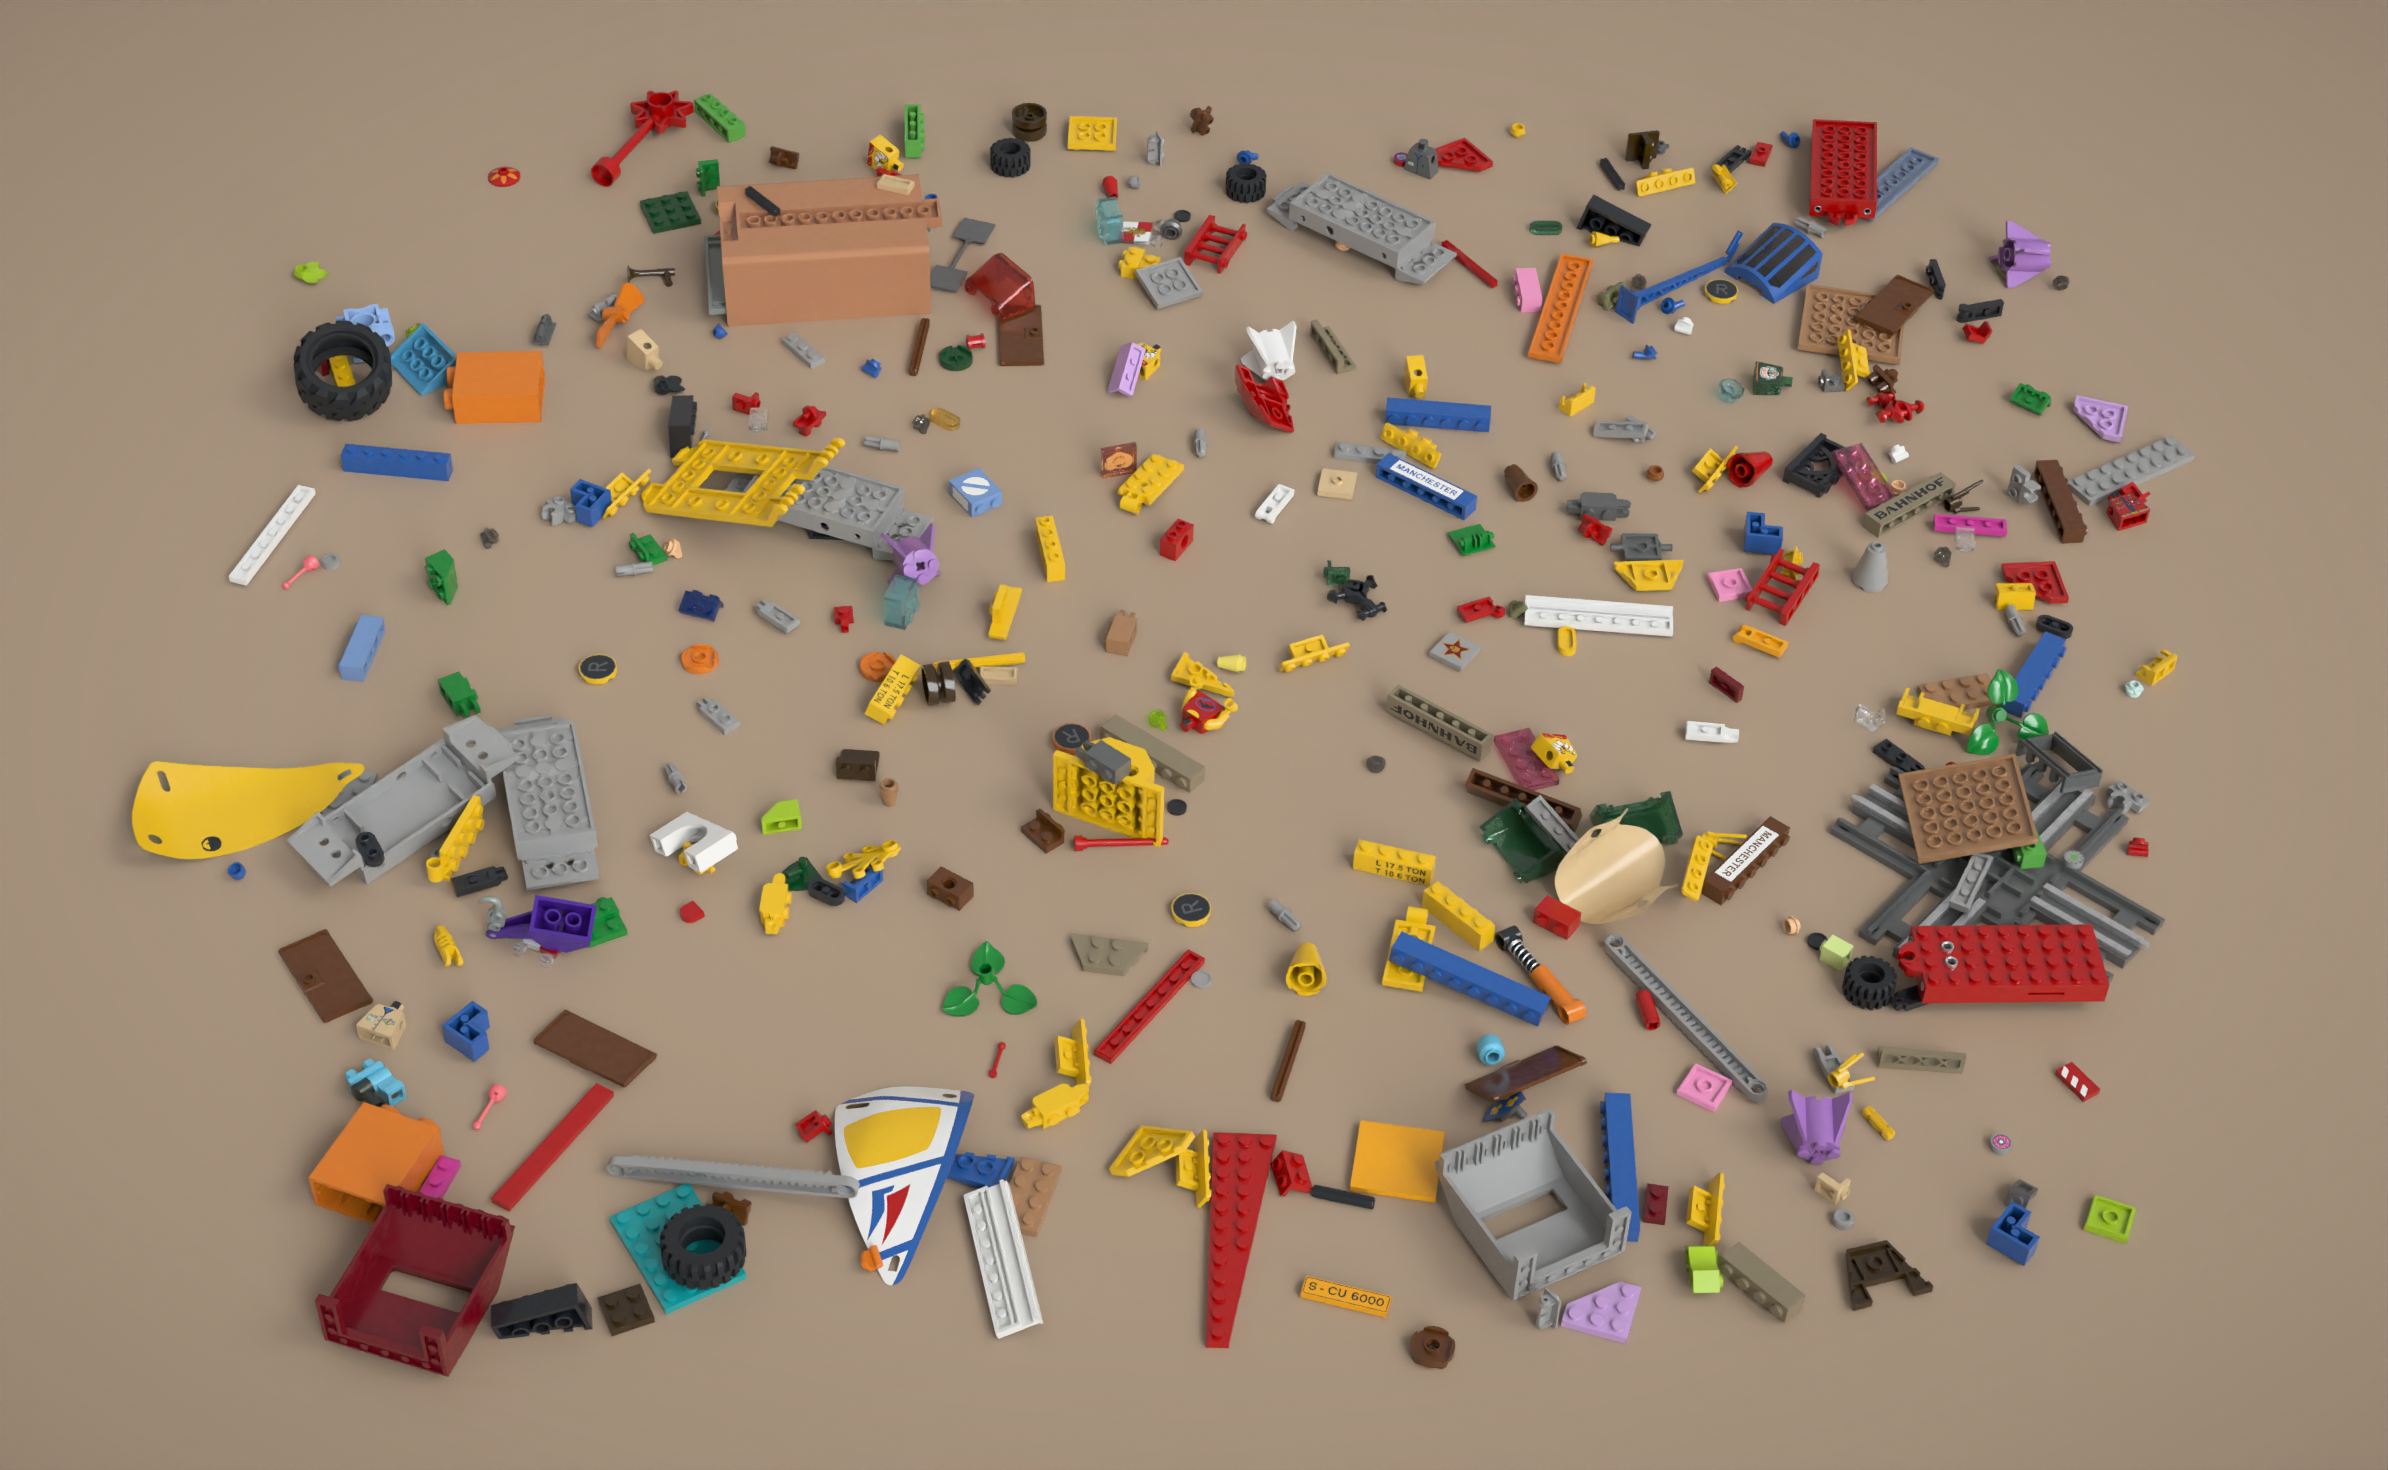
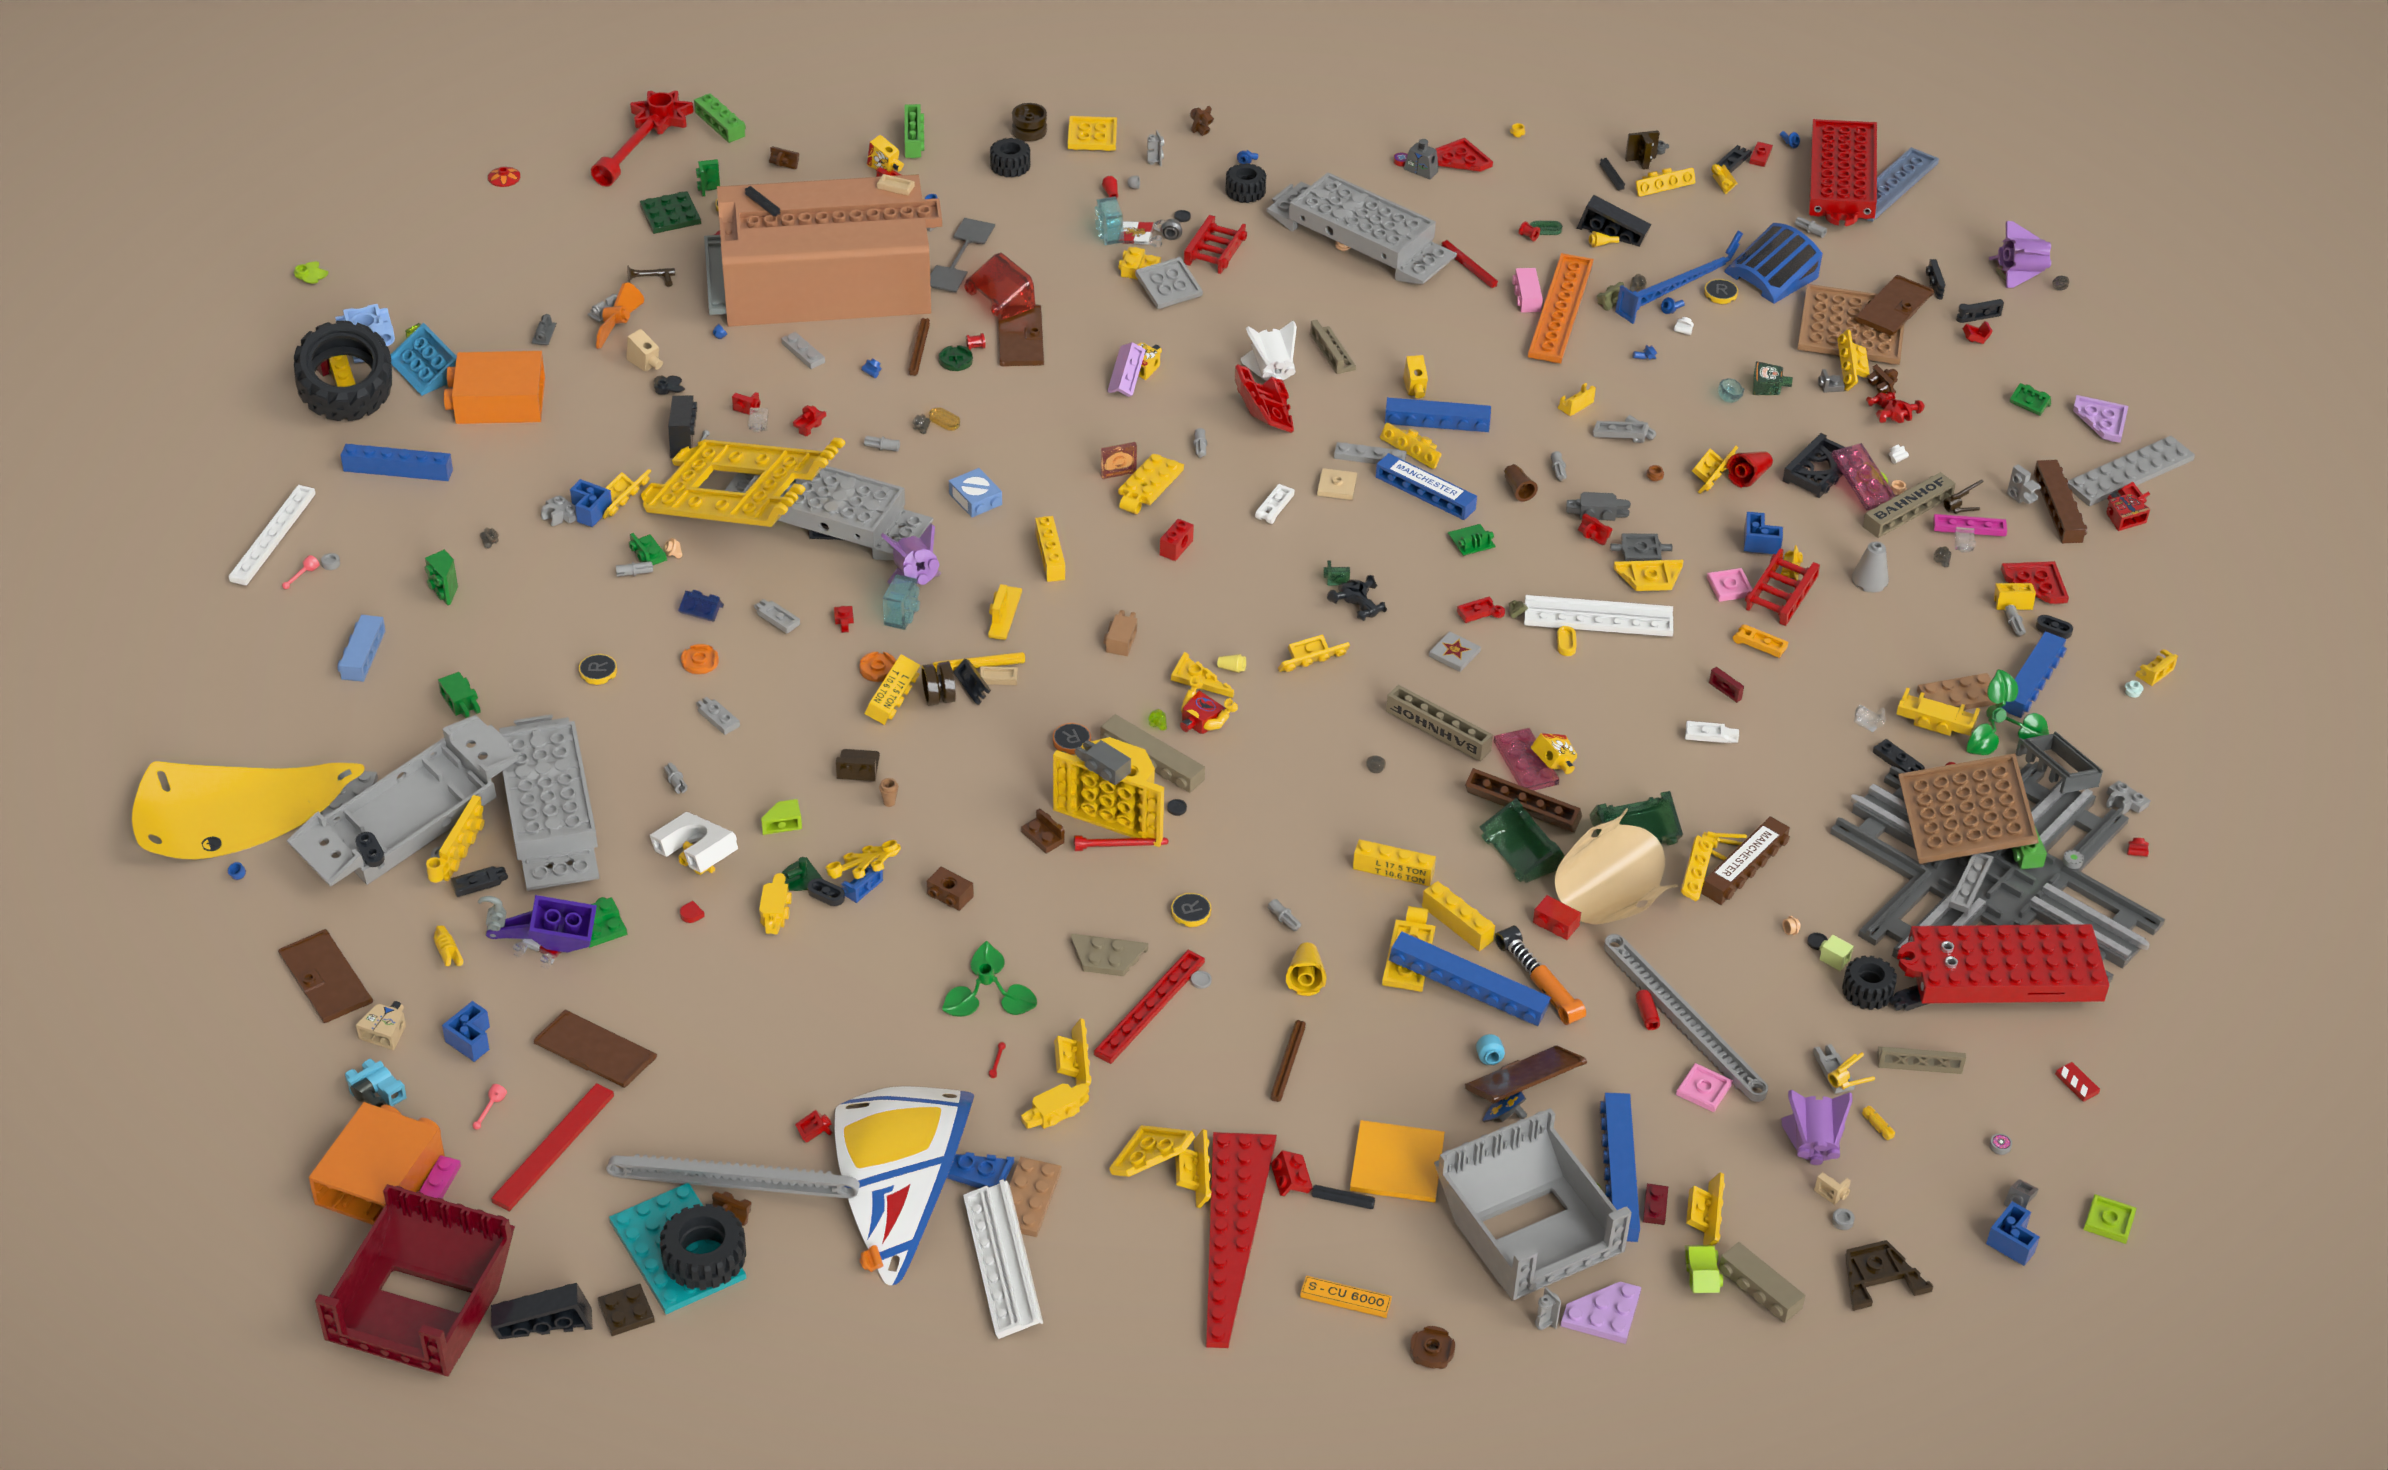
light grey plate [1524,795,1579,855] -> none
none -> red bush [1518,221,1540,241]

